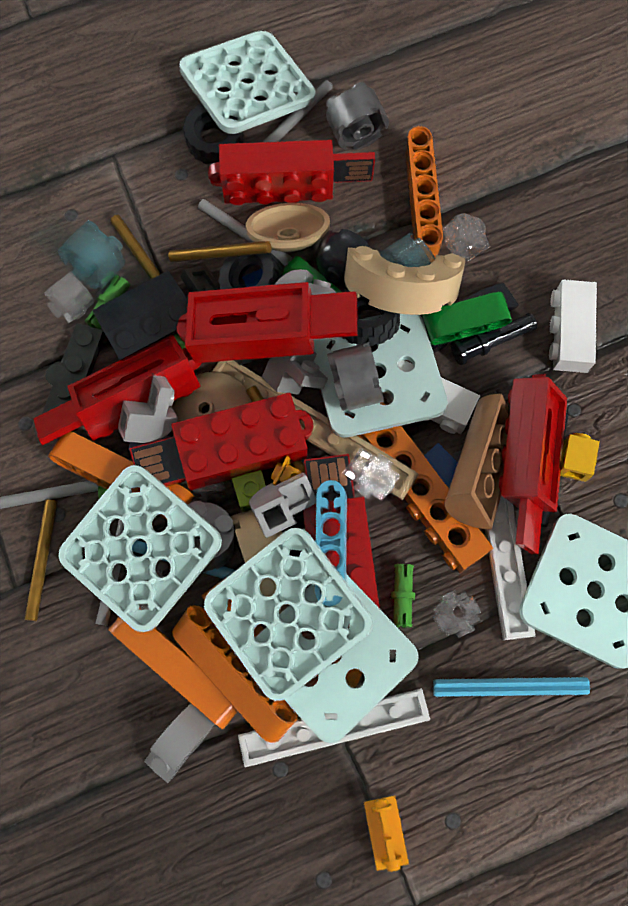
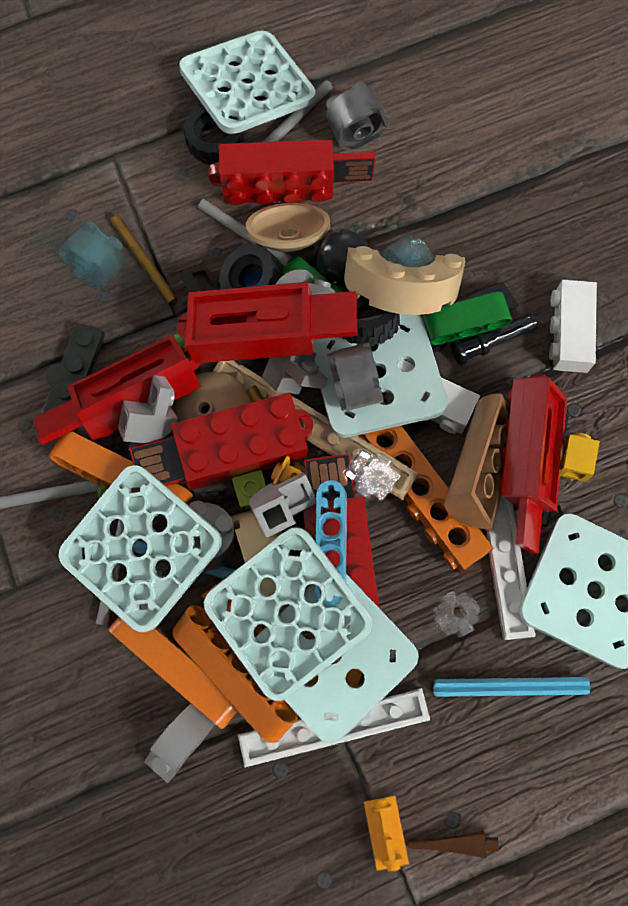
pearl gold bar [25,500,57,621] -> none
clear brick [44,271,95,323] -> none
bright green pin [85,275,131,330] -> none
black slope [92,271,188,360] -> none
pearl gold bar [168,241,272,262] -> none
bright green pin [391,564,415,628] -> none
orange beam [405,126,443,260] -> none
blue sticker [424,443,458,488] -> none
clear brick [442,213,490,261] -> none
none -> reddish brown piece [407,830,499,858]

